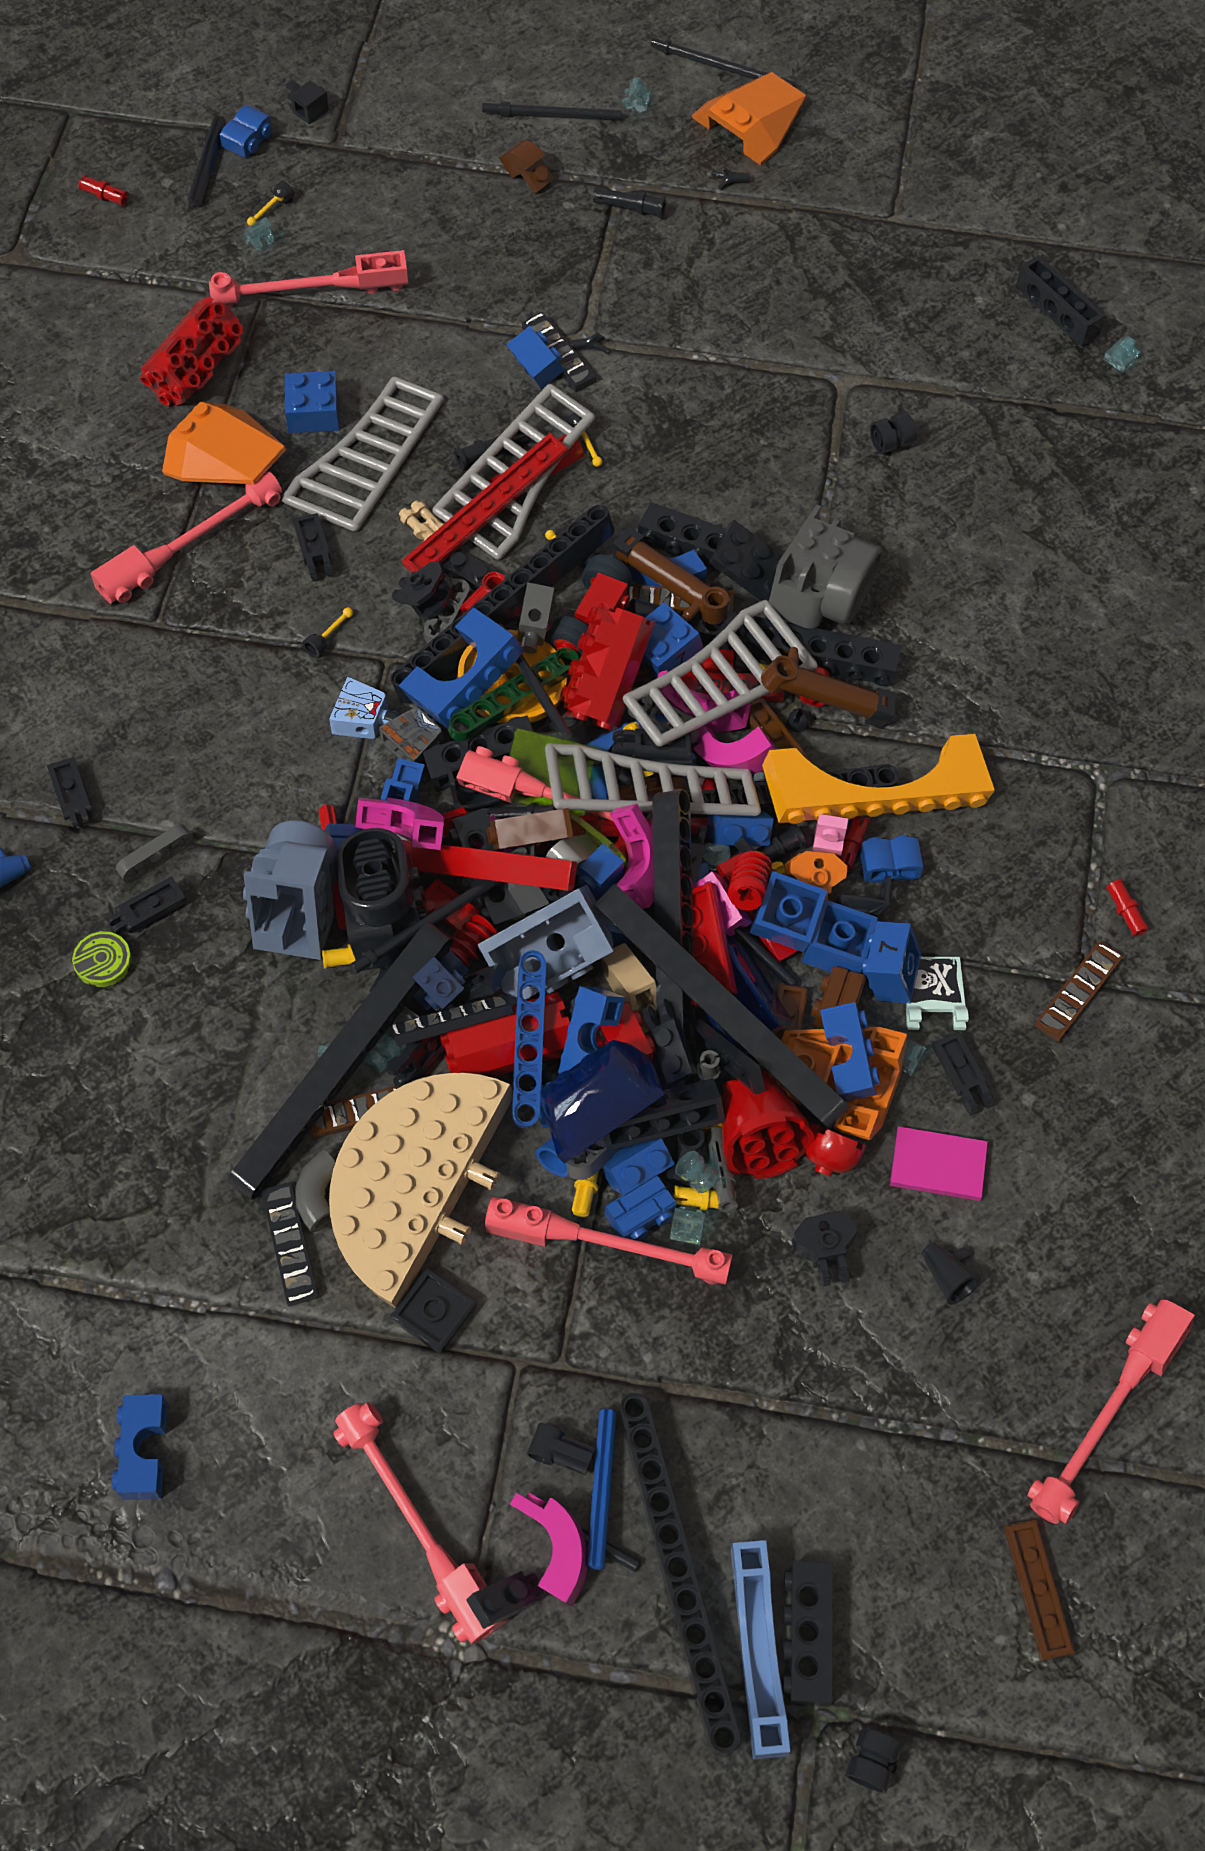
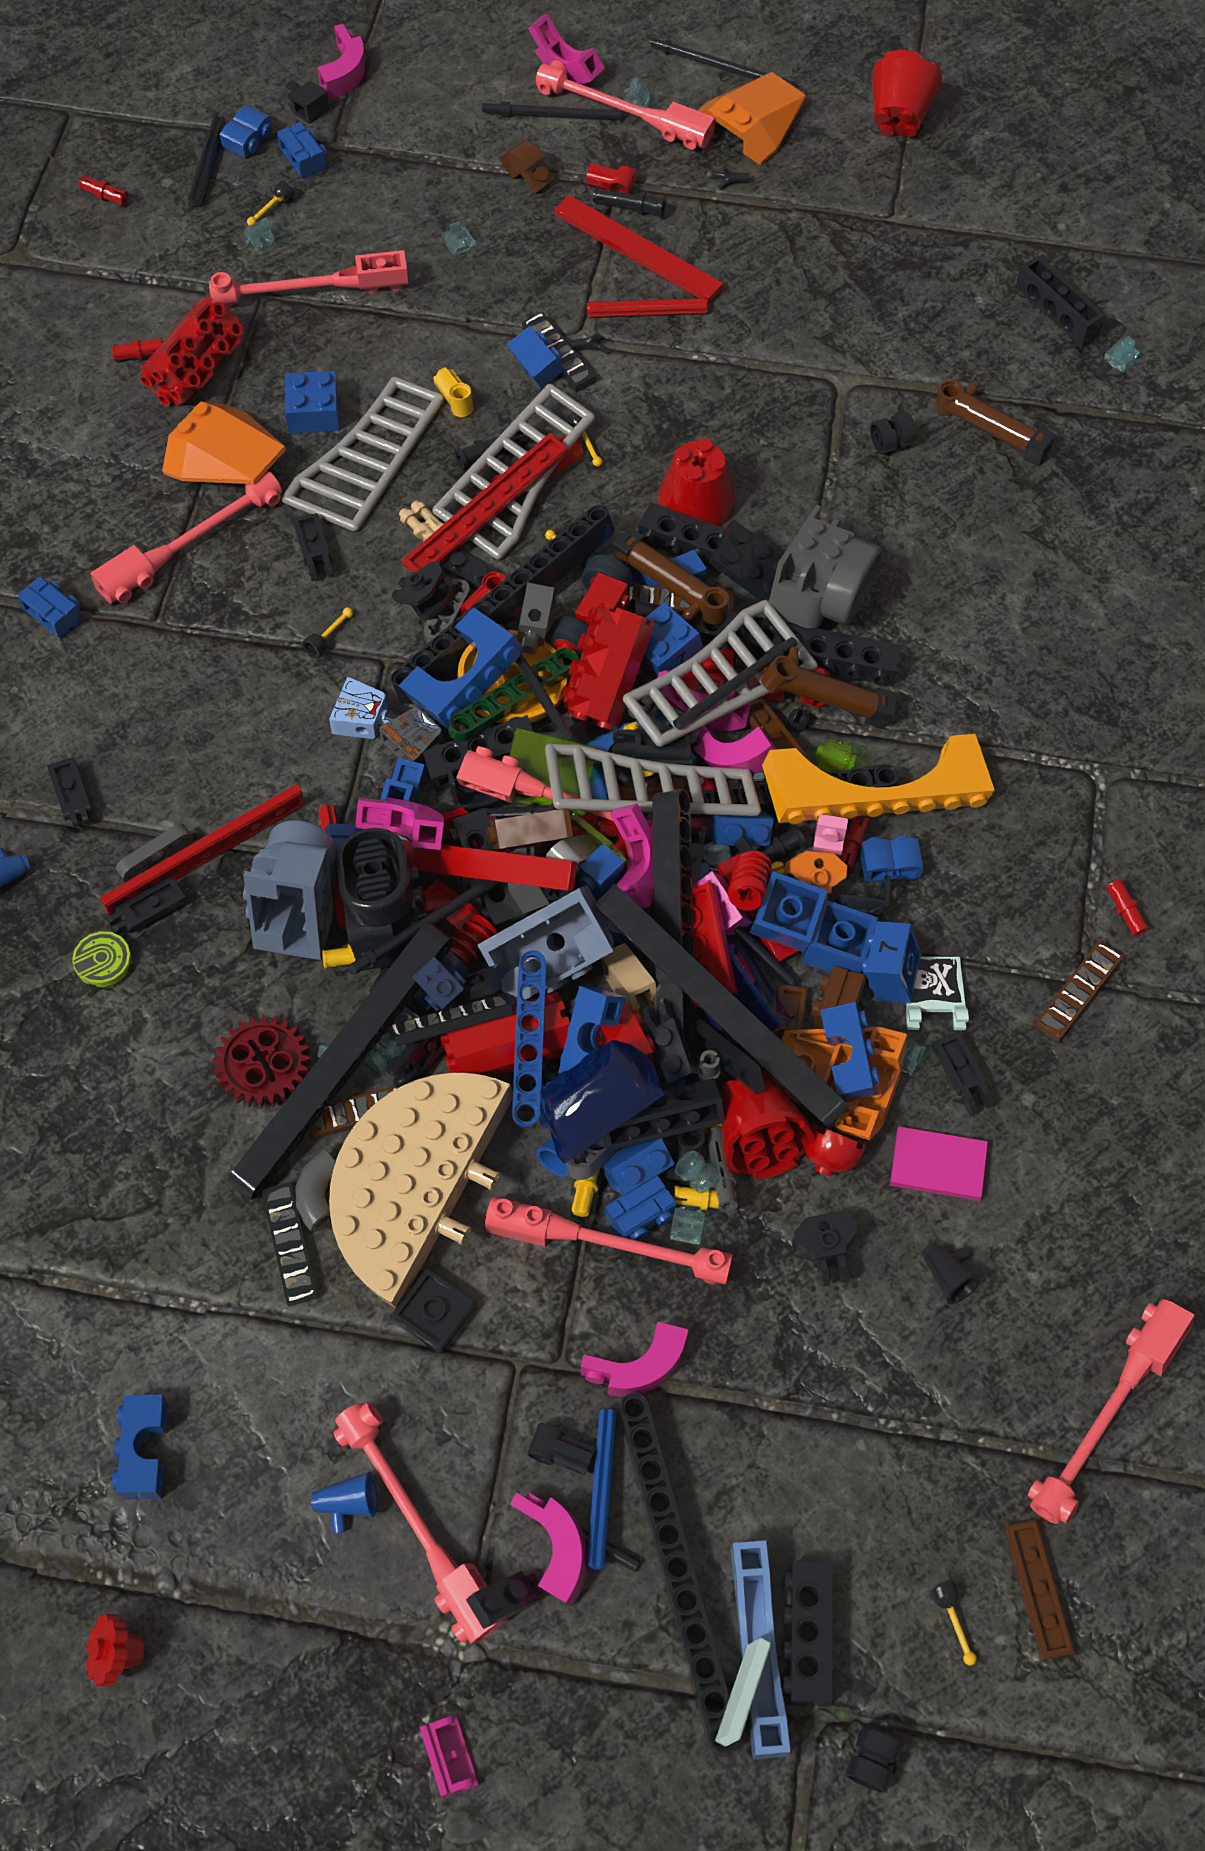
none -> blue brick [18,576,82,638]
none -> red plant [86,1614,144,1687]
none -> red tile [100,784,305,917]
none -> red pin [111,337,163,362]
none -> dark red gear [213,1015,311,1109]
none -> blue brick [277,122,327,179]
none -> blue piece [311,1472,378,1533]
none -> dark pink arch [318,24,366,100]
none -> dark pink hinge [420,1716,479,1799]
none -> yellow piece [433,367,474,417]
none -> clear light blue tile [443,221,475,256]
none -> dark pink arch [528,14,605,84]
none -> coral bar [536,60,715,149]
none -> red tile [555,195,723,304]
none -> dark pink arch [581,1322,688,1397]
none -> red piece [586,163,637,193]
none -> red axle [587,298,708,317]
none -> red cone [658,438,736,526]
none -> black bar [673,637,797,730]
none -> light aqua tile [715,1638,771,1746]
none -> clear neon green head [814,738,858,773]
none -> red cone [872,50,943,137]
none -> hinge [930,1582,977,1666]
none -> reddish brown piece [935,380,1056,467]

